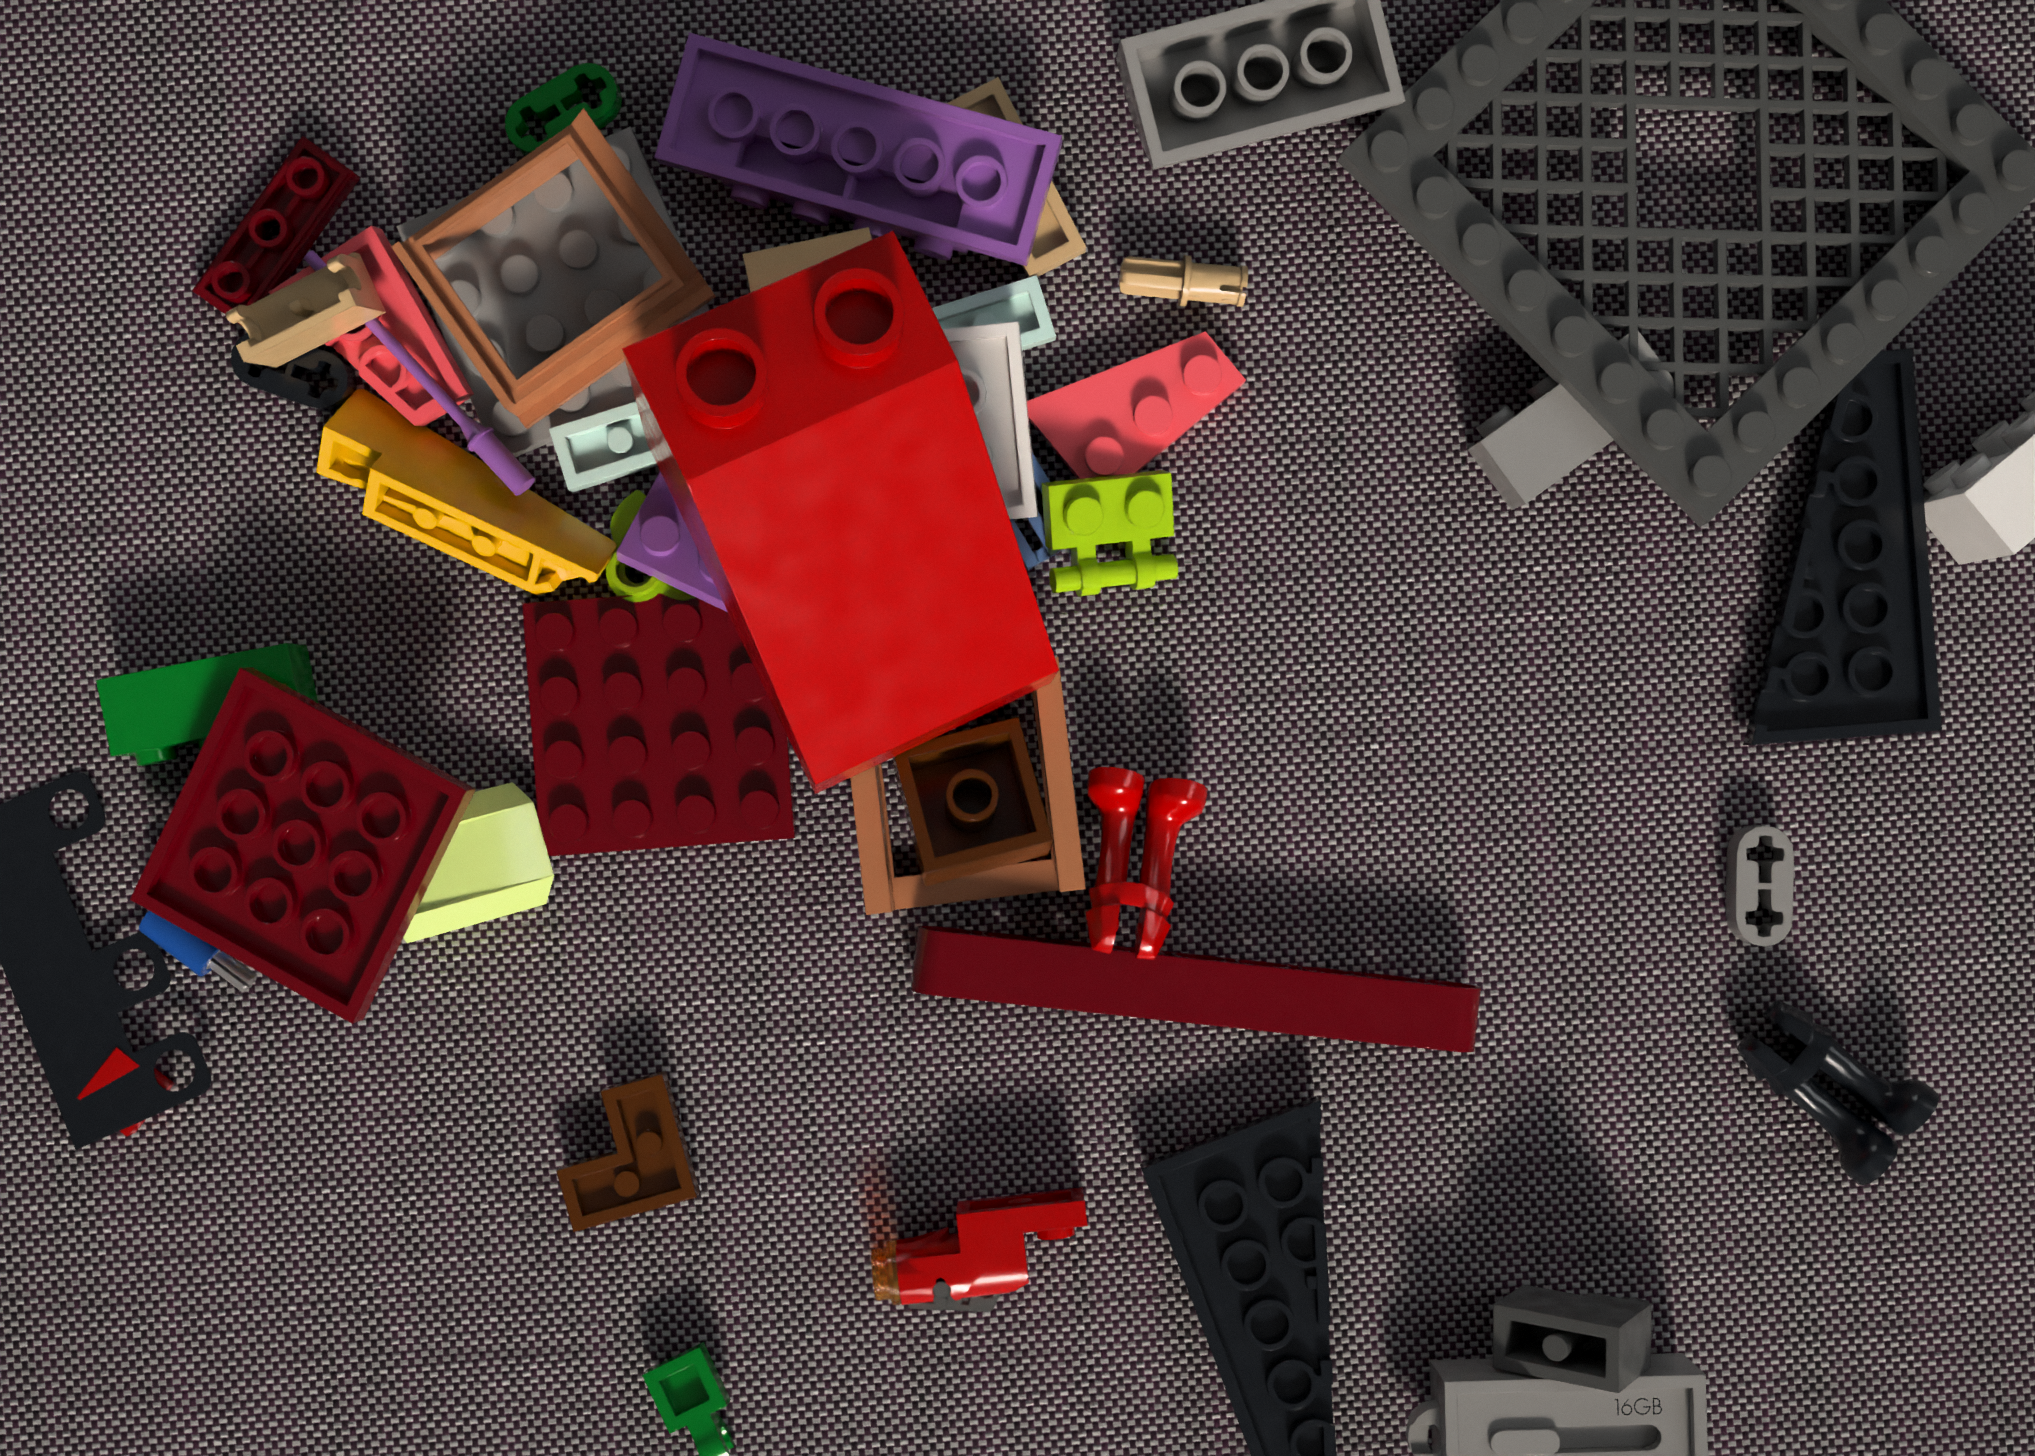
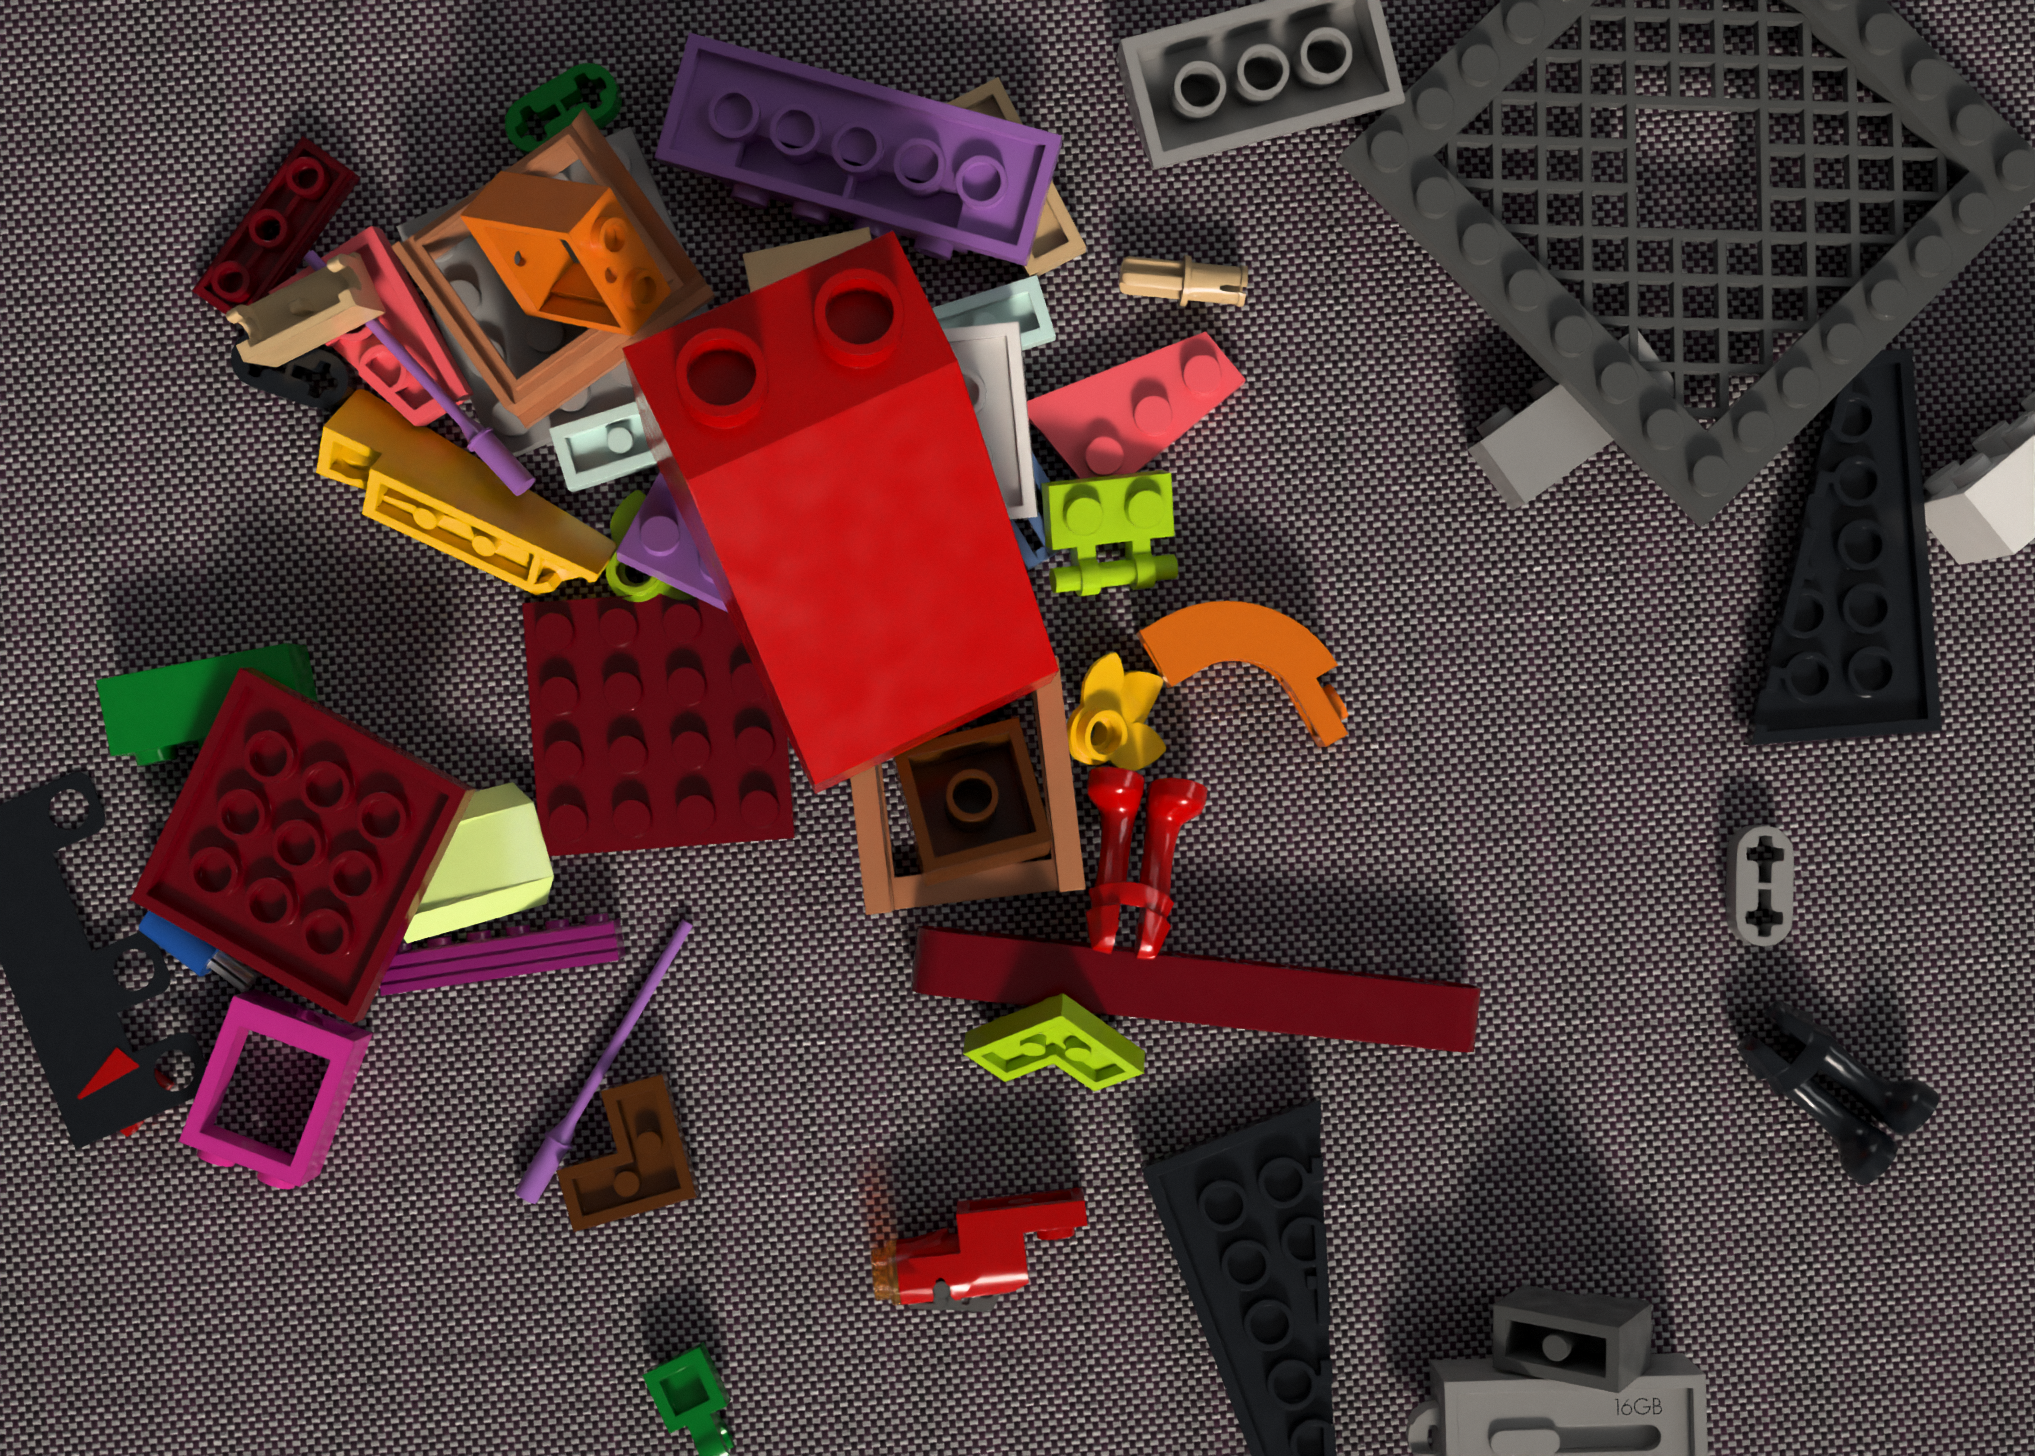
none -> dark pink window [178,989,373,1189]
none -> magenta piece [380,912,626,996]
none -> orange window [460,171,672,337]
none -> medium lavender piece [514,919,693,1204]
none -> lime plate [963,993,1145,1092]
none -> yellow plate [1066,652,1166,771]
none -> orange arch [1136,601,1349,747]

